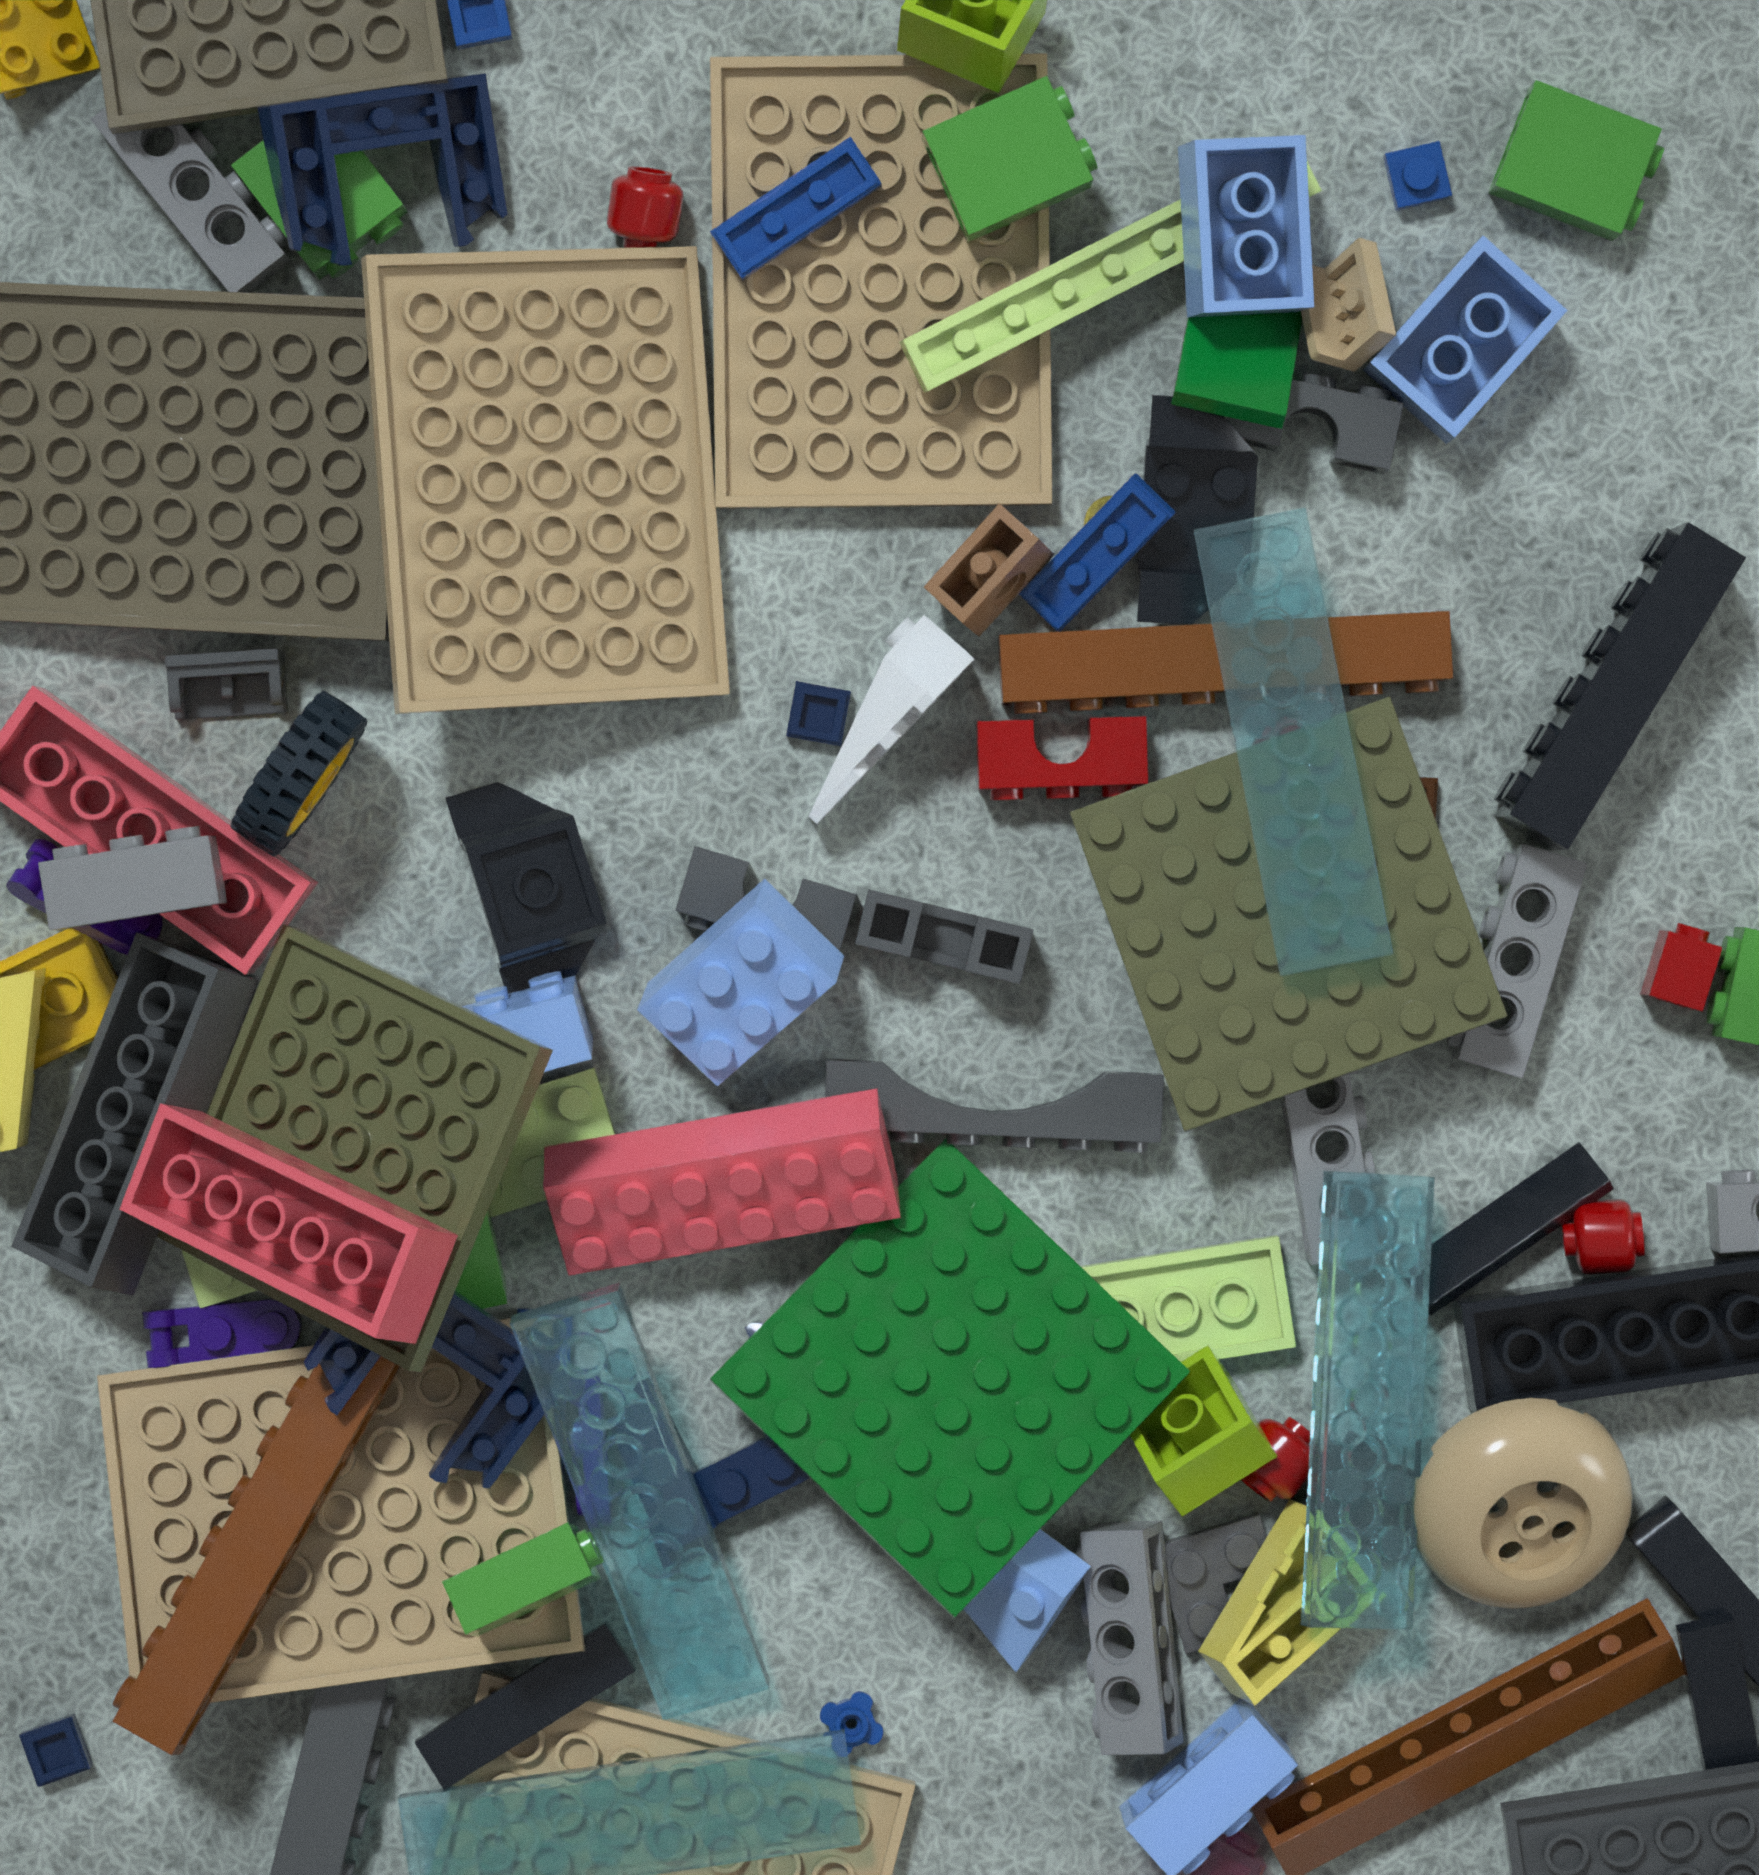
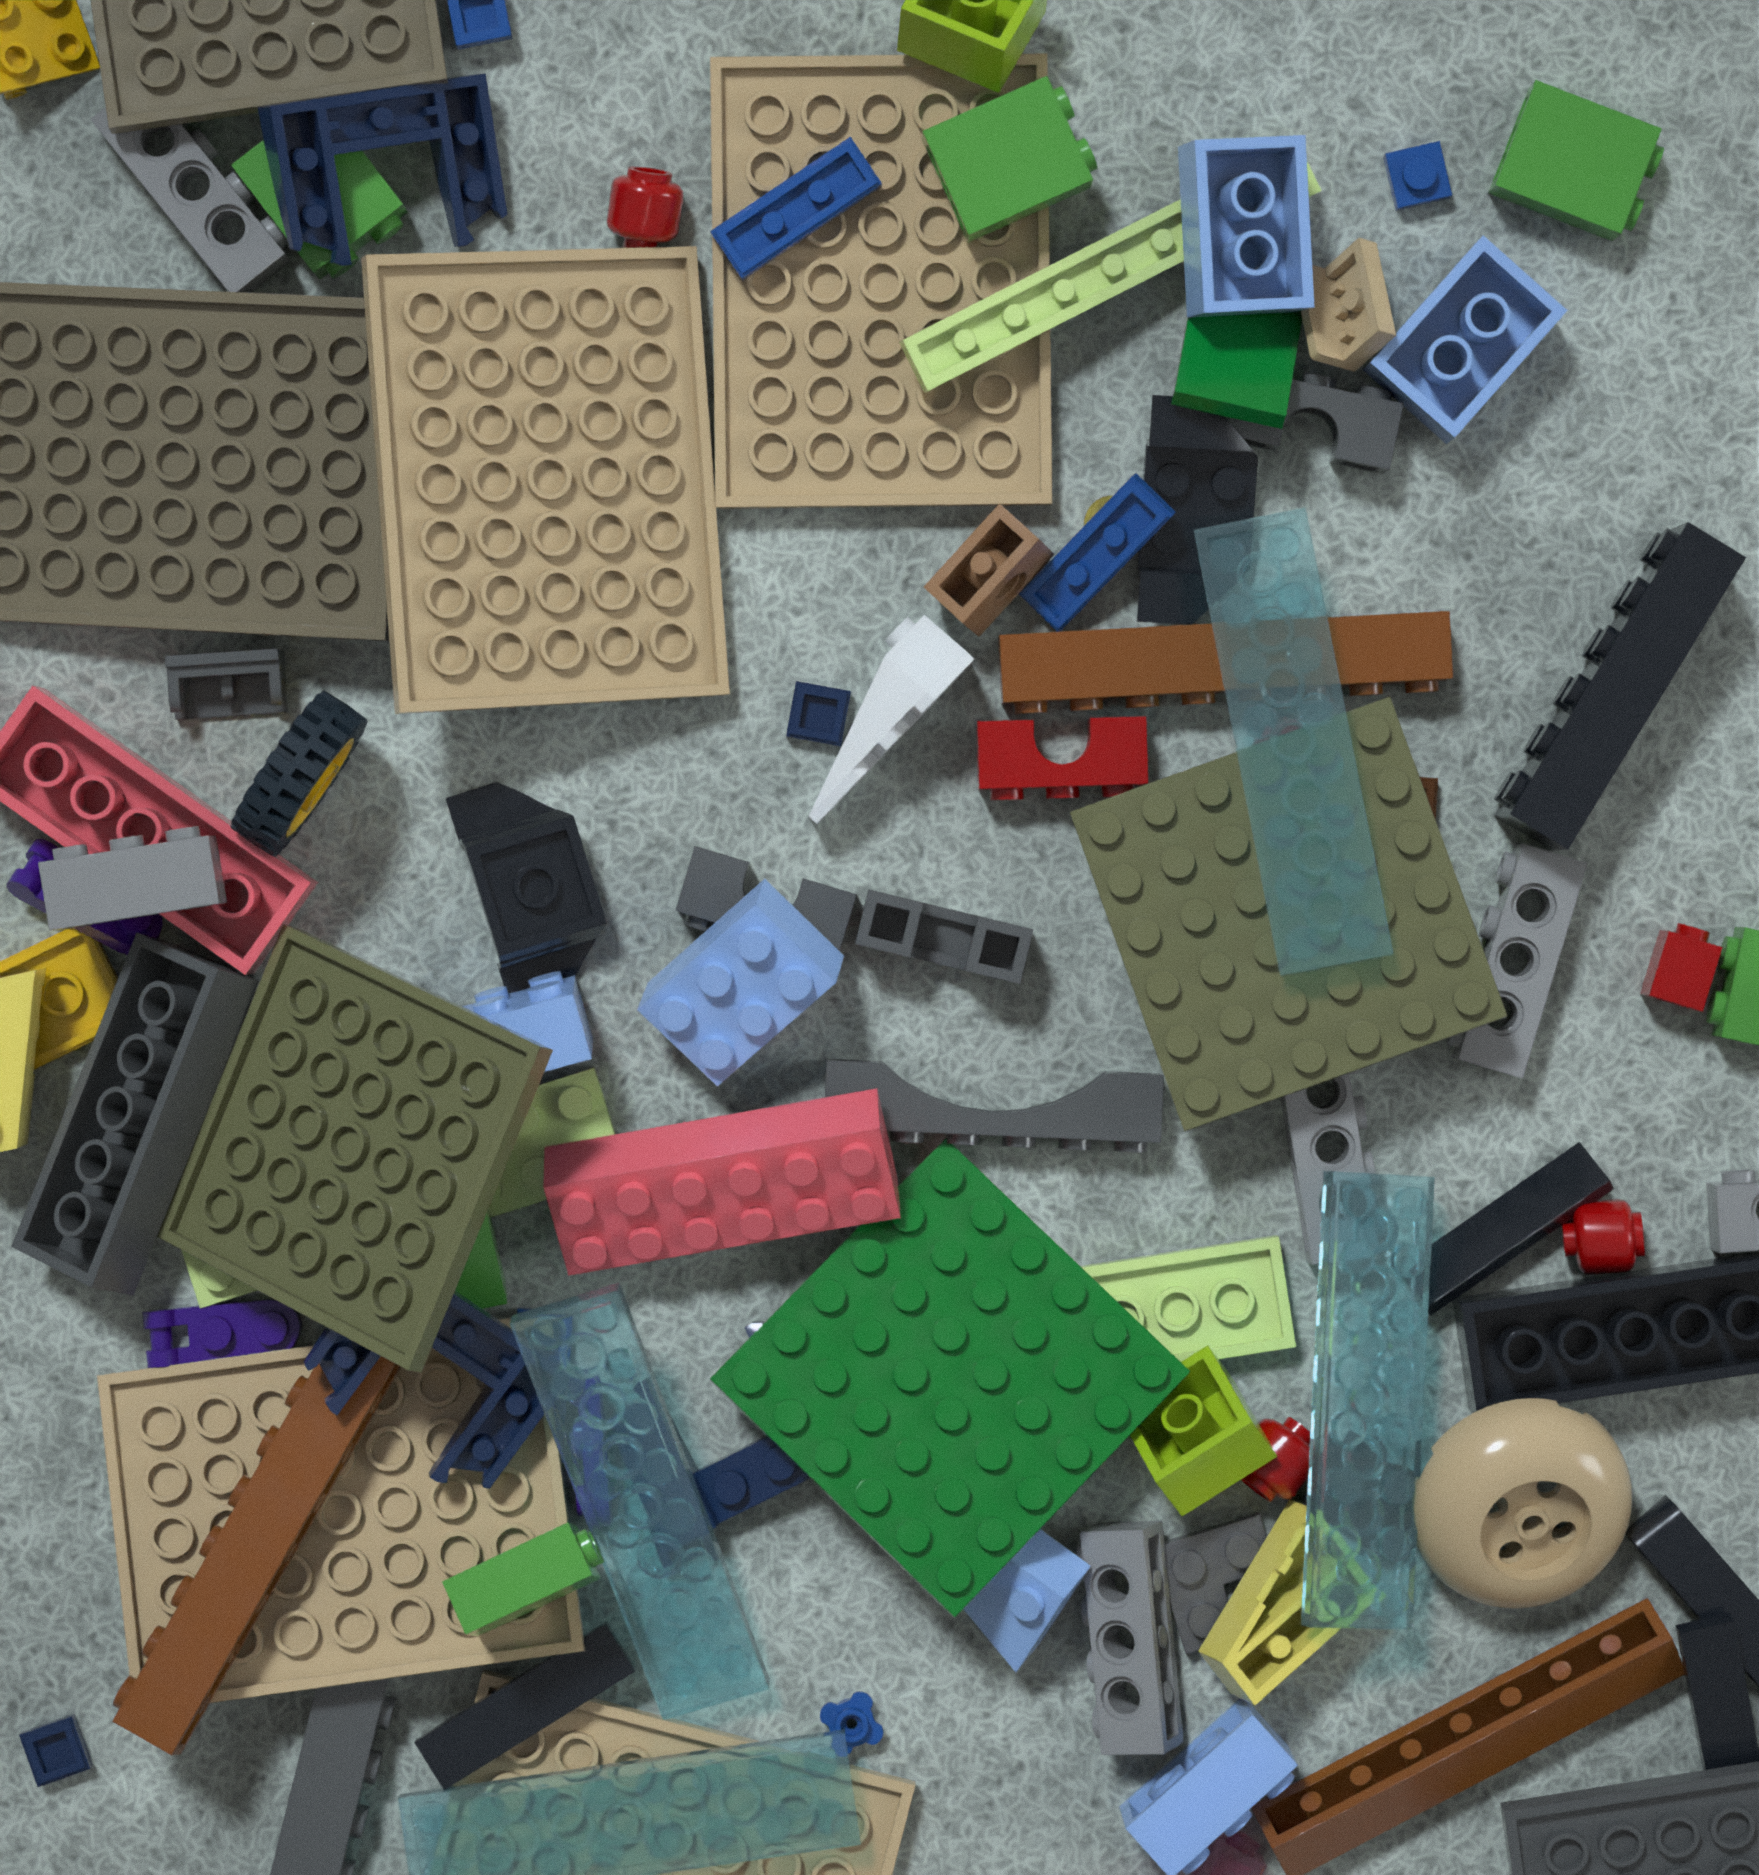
coral brick [119,1103,458,1344] -> none

